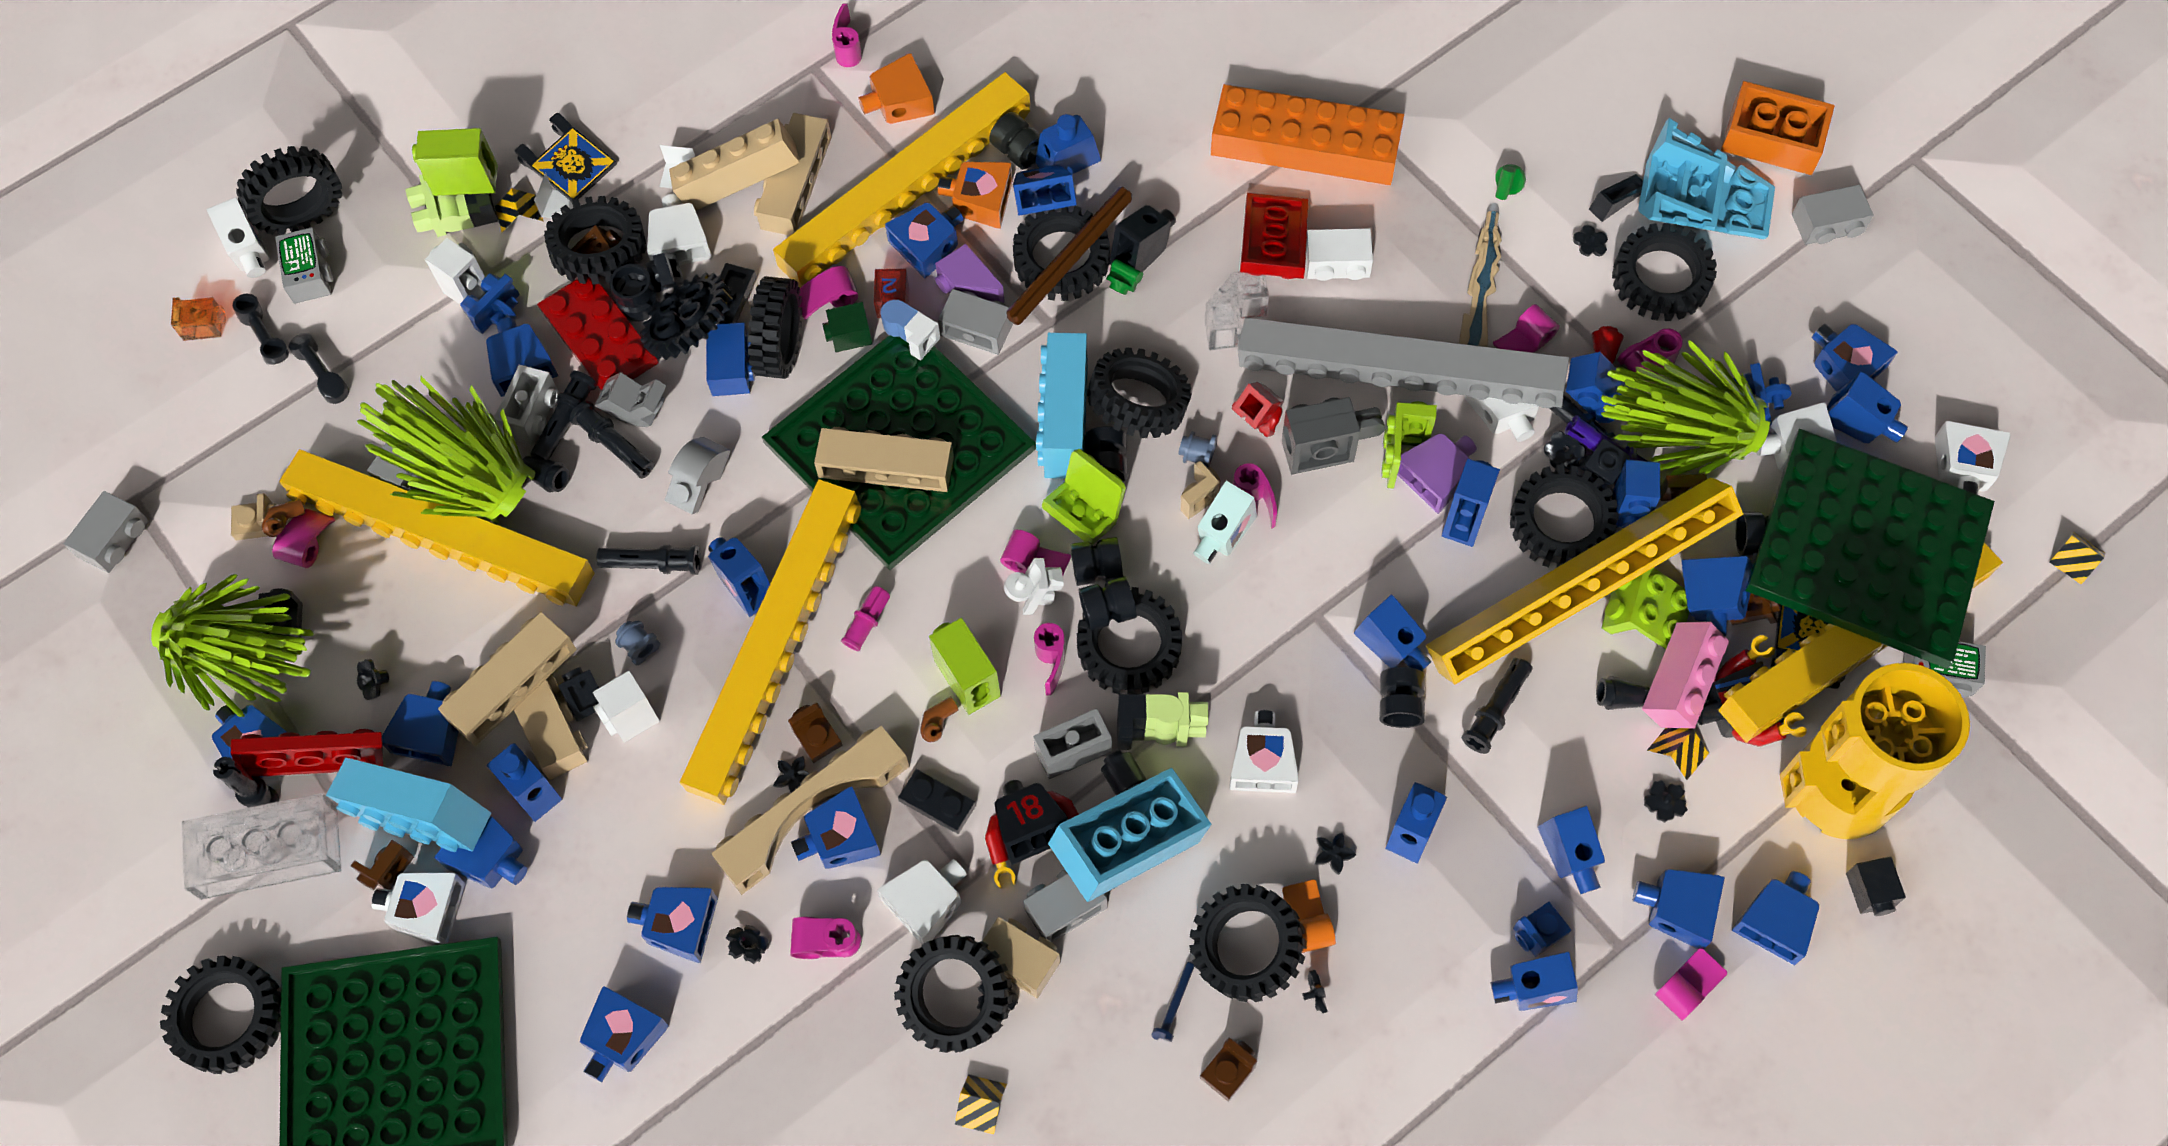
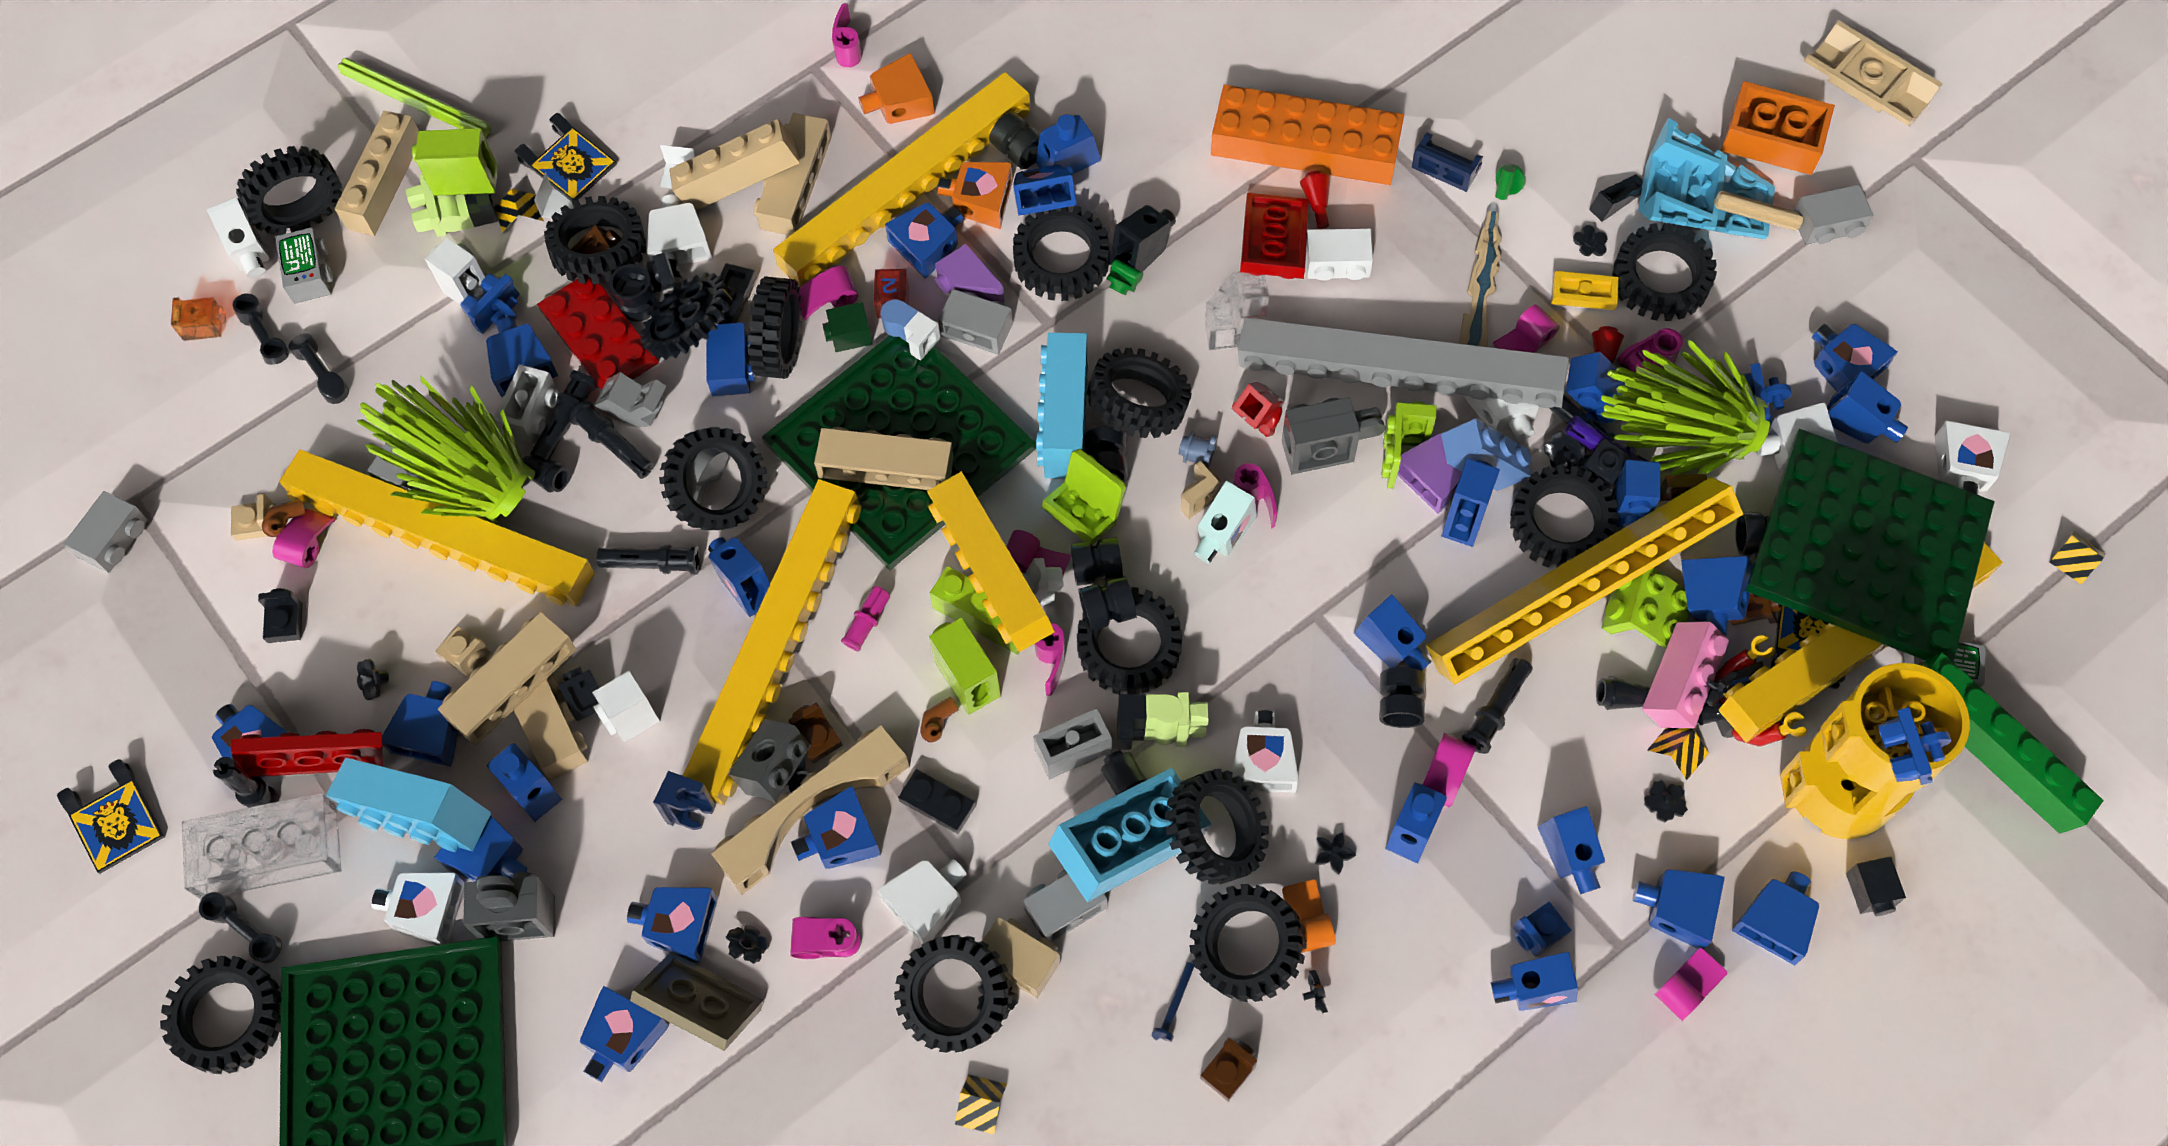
lime plant [151,574,314,717] -> none
reddish brown bracket [351,840,414,891] -> none
sand blue brick [615,621,661,666] -> none
black torso [985,780,1079,889] -> none
reddish brown axle [1006,187,1132,325] -> none
none -> flag [57,759,164,874]
none -> black bar [199,892,282,964]
none -> tan brick [335,110,419,236]
none -> lime axle [338,58,491,138]
none -> tan bracket [435,626,491,678]
none -> dark grey brick [463,872,555,942]
none -> dark tan plate [630,951,764,1051]
none -> dark blue hinge [653,771,716,830]
none -> black tyre [659,427,768,531]
none -> dark grey brick [728,719,811,802]
none -> yellow brick [927,471,1055,652]
none -> lime brick [929,566,1020,655]
none -> black tyre [1165,769,1269,885]
none -> red cone [1300,171,1330,229]
none -> dark blue hinge [1411,132,1483,192]
none -> dark pink panel [1422,733,1477,807]
none -> medium blue brick [1441,418,1531,491]
none -> yellow plate [1551,271,1618,311]
none -> black plant [1706,671,1737,708]
none -> tan axle [1714,191,1804,231]
none -> tan piece [1804,20,1943,127]
none -> blue hips [1878,707,1952,785]
none -> green brick [1918,652,2104,834]

